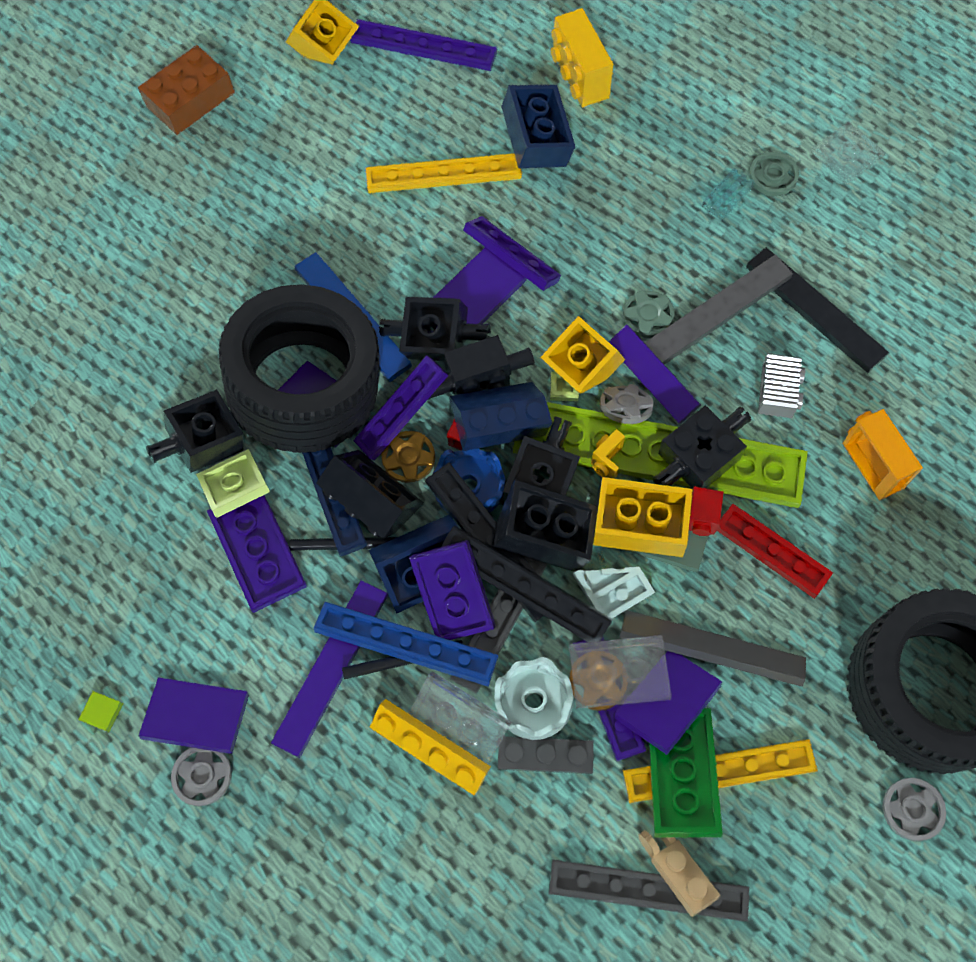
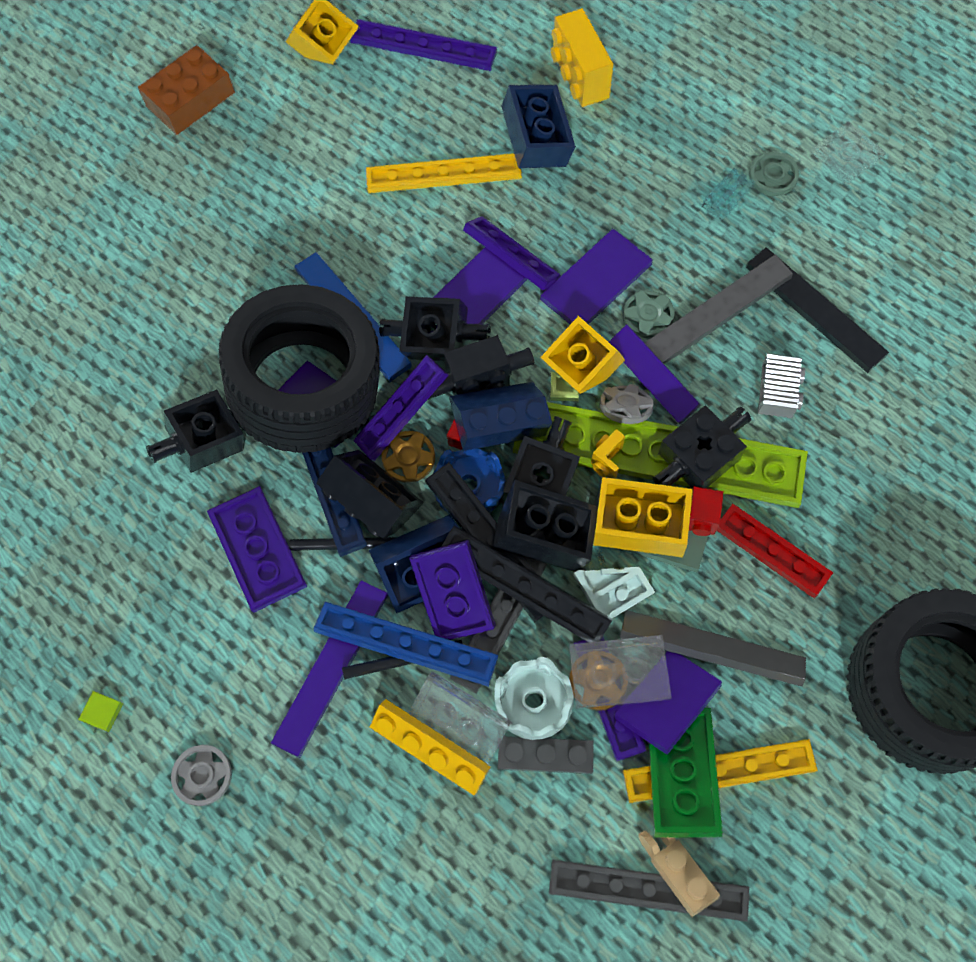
dark purple tile [138,677,249,754] -> none
yellowish green plate [196,449,270,518] -> none
light orange window [842,409,923,501] -> none
light grey wheel [883,778,946,841] -> none
none -> dark purple tile [540,229,653,324]

